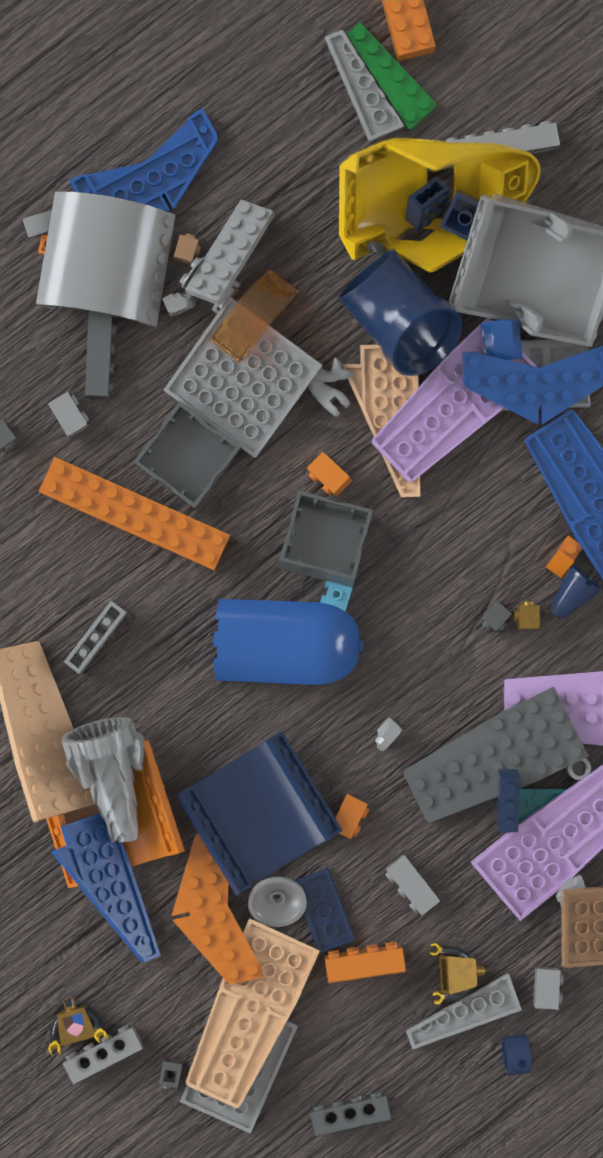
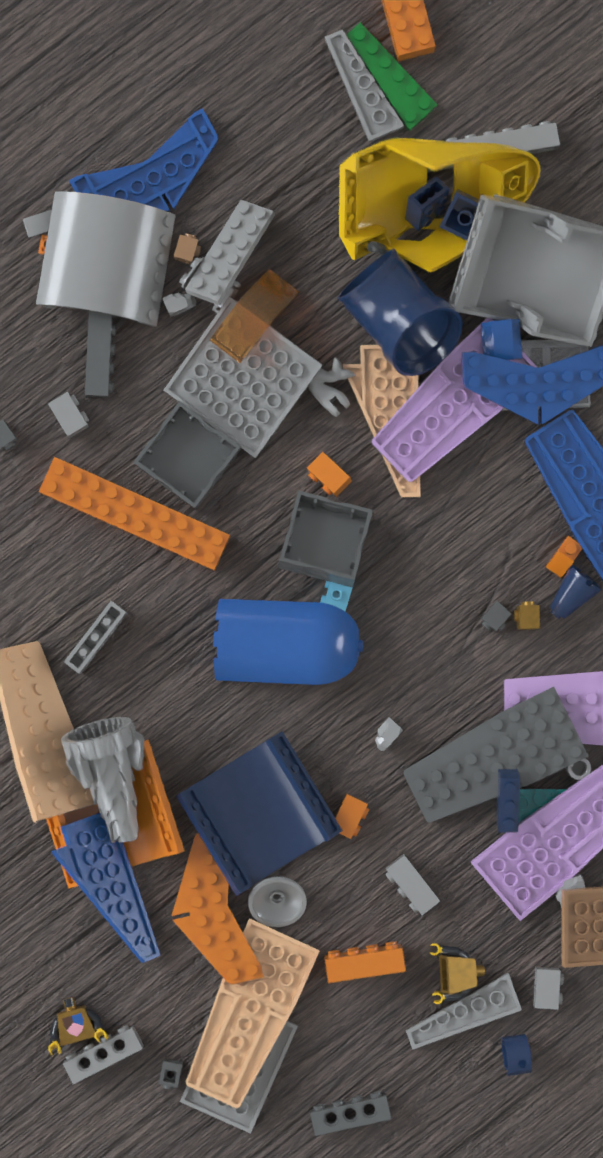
dark blue tile [294,868,356,954] -> none

